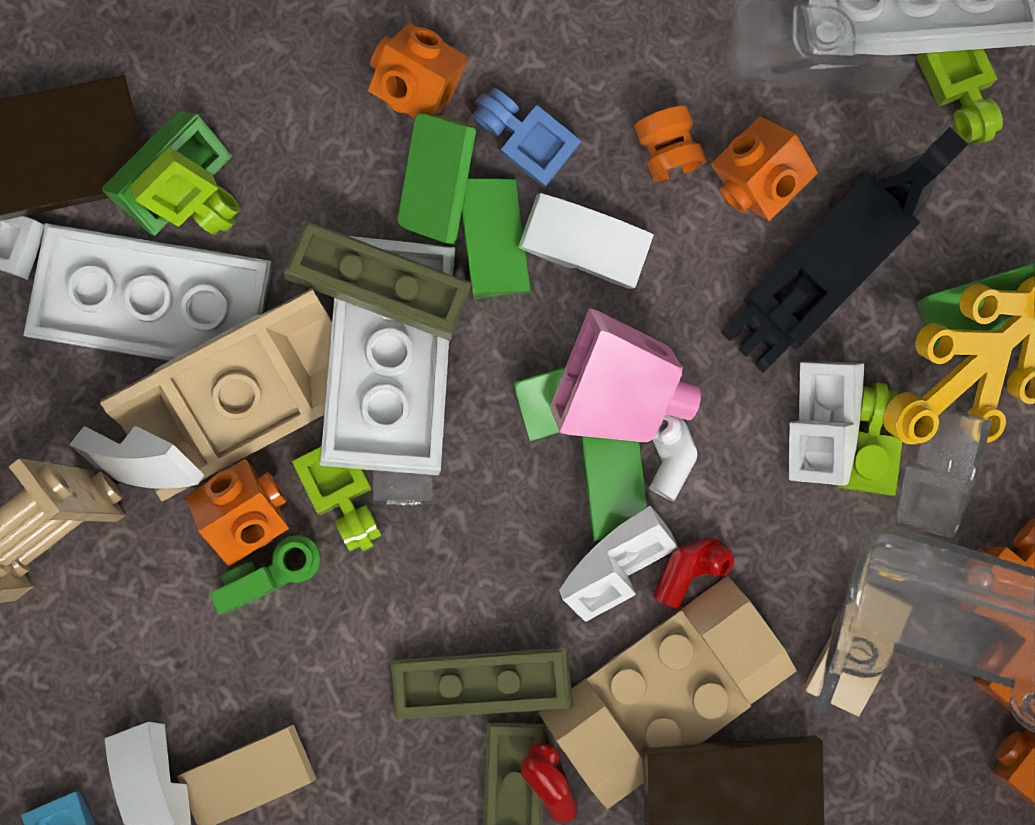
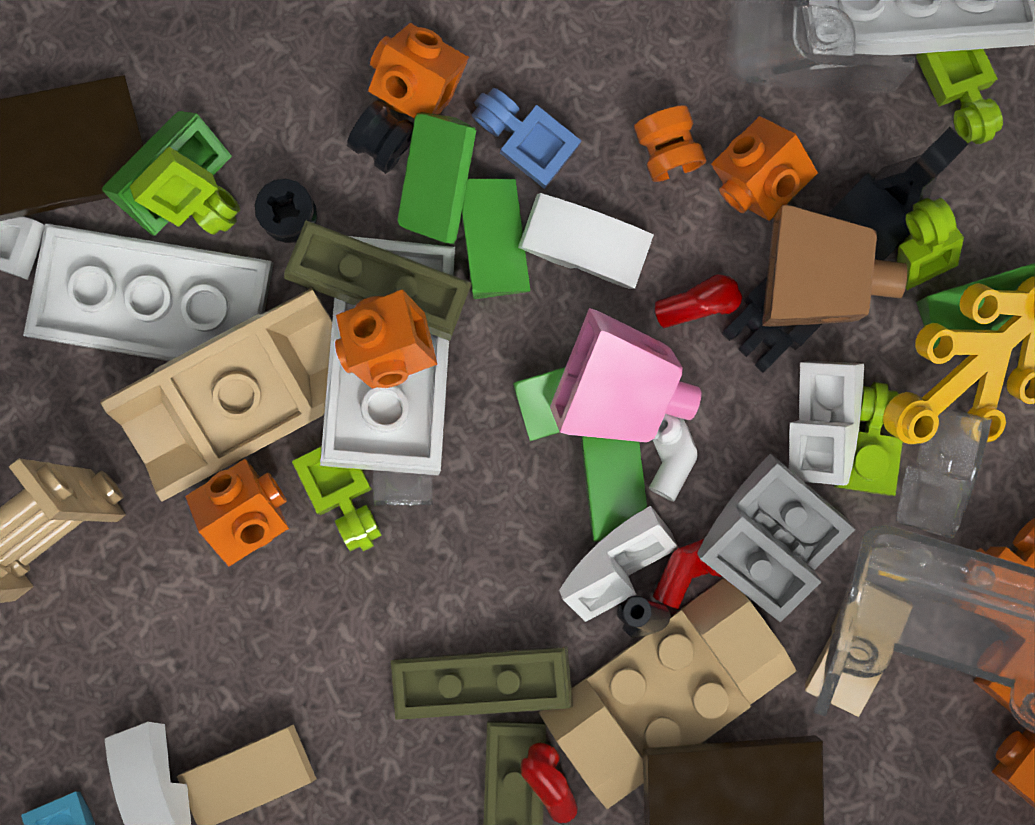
white slope [69,426,205,489] -> none
bright green plate [209,536,321,615] -> none
none -> black wheel [254,178,318,243]
none -> orange brick [335,289,438,389]
none -> black wheel [347,99,414,174]
none -> black arm [617,596,670,638]
none -> red arm [655,274,742,328]
none -> light grey slope [697,453,856,622]
none -> medium nougat torso [762,205,907,327]
none -> lime plate [897,198,964,290]

